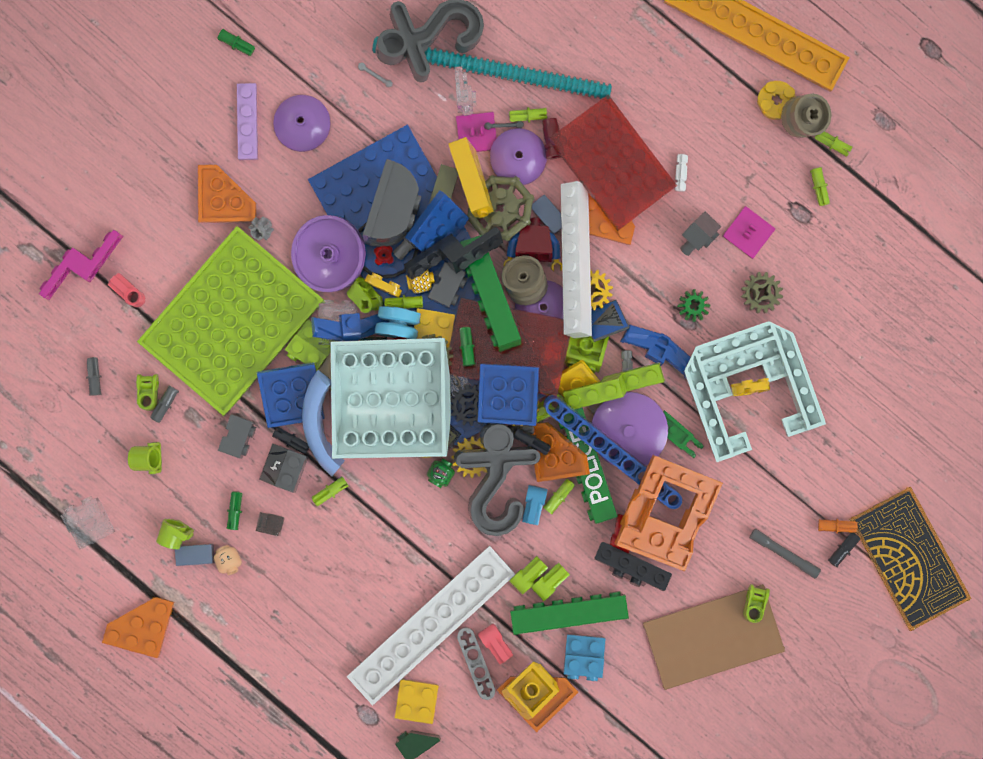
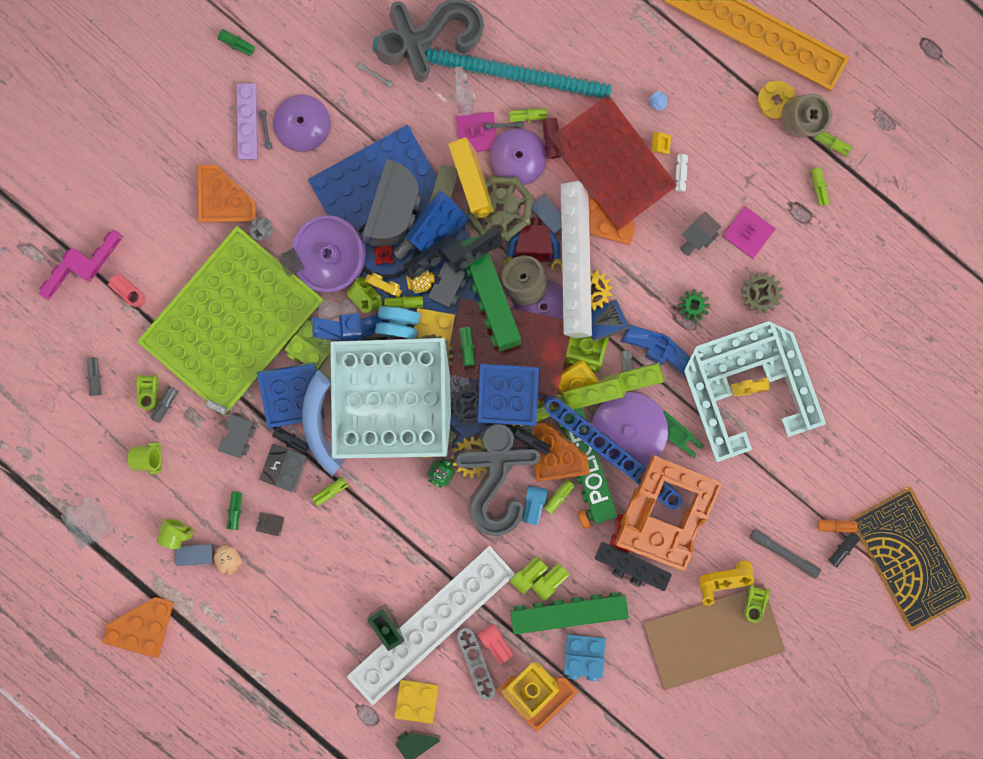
none -> white piece [201,398,232,416]
none -> dark grey hinge [260,110,272,149]
none -> clear smoke panel [277,248,306,276]
none -> dark green slope [367,604,405,651]
none -> orange tile [577,509,591,529]
none -> light blue plate [648,91,668,110]
none -> yellow plate [652,132,671,155]
none -> yellow beam [699,560,754,606]

